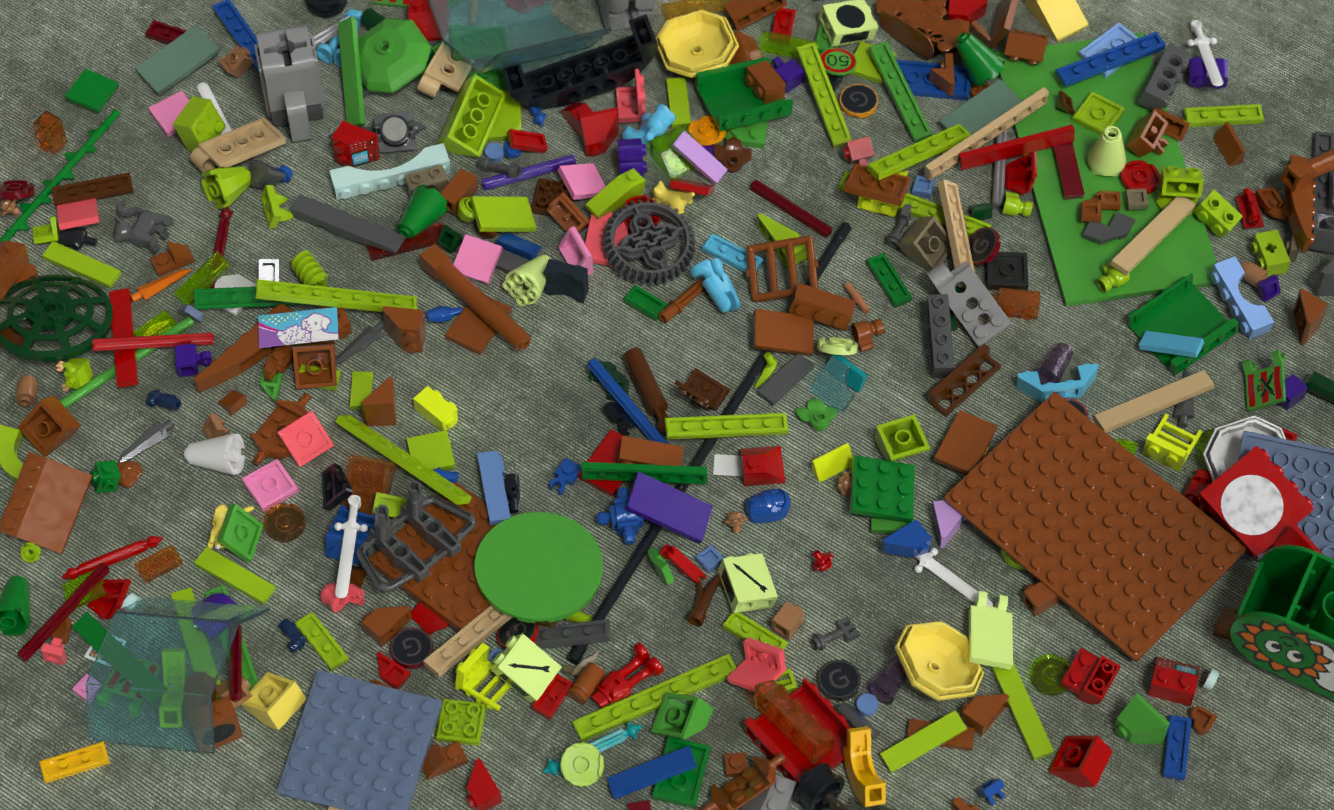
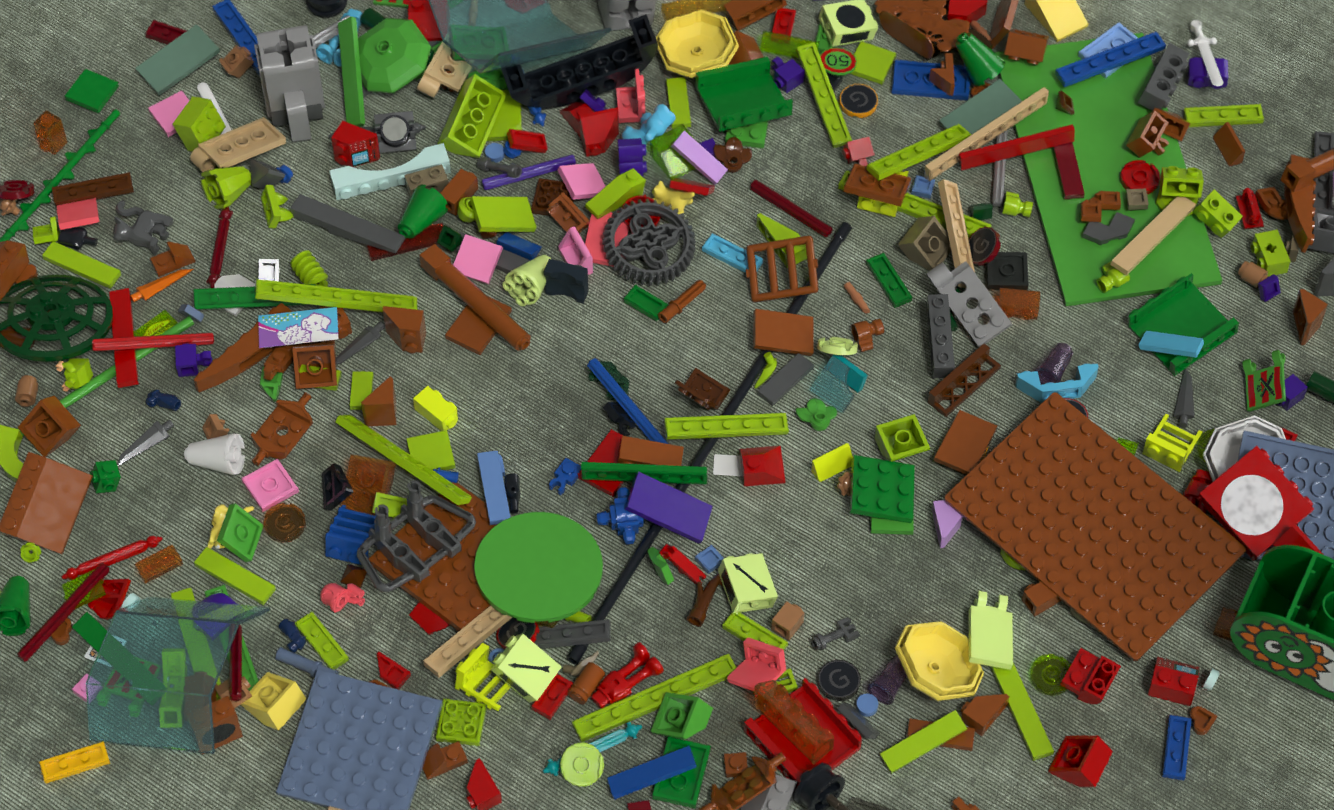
coral tile [40,637,67,665] -> none
dark orange piece [117,461,142,488] -> none
clear neon green tile [174,251,232,305] -> none
dark orange slope [218,390,247,416] -> none
coral tile [277,411,334,468] -> none
white sword [334,495,368,598] -> none
dark orange slope [362,606,412,647] -> none
black tile [390,628,433,669] -> none
blue piece [425,306,462,322] -> none
reddish brown piece [623,348,671,436] -> none
light orange tile [688,116,727,146] -> none
medium azure piece [690,258,741,313] -> none
medium nougat plant [722,511,748,533] -> none
dark orange brick [745,60,786,104] -> none
blue piece [745,489,791,523] -> none
dark orange brick [789,282,855,331] -> none
red plant [811,550,834,572] -> none
yellow arch [844,726,886,807] -> none
bright green tile [869,41,932,143] -> none
blue slope [881,519,932,558] -> none
dark grey hinge [886,204,911,248] -> none
white sword [914,548,993,607] -> none
blue tile [975,778,1005,805] -> none
red slope [1005,151,1037,194] -> none
lime tile [1072,91,1125,135] -> none
yellowish green cone [1087,126,1127,177] -> none
tan tile [1094,370,1214,433] -> none
bright green slope [1114,693,1170,745] -> none
light blue arch [1210,256,1274,339] -> none
none -> sand blue pin [275,647,339,678]
none -> dark purple plate [580,90,608,112]

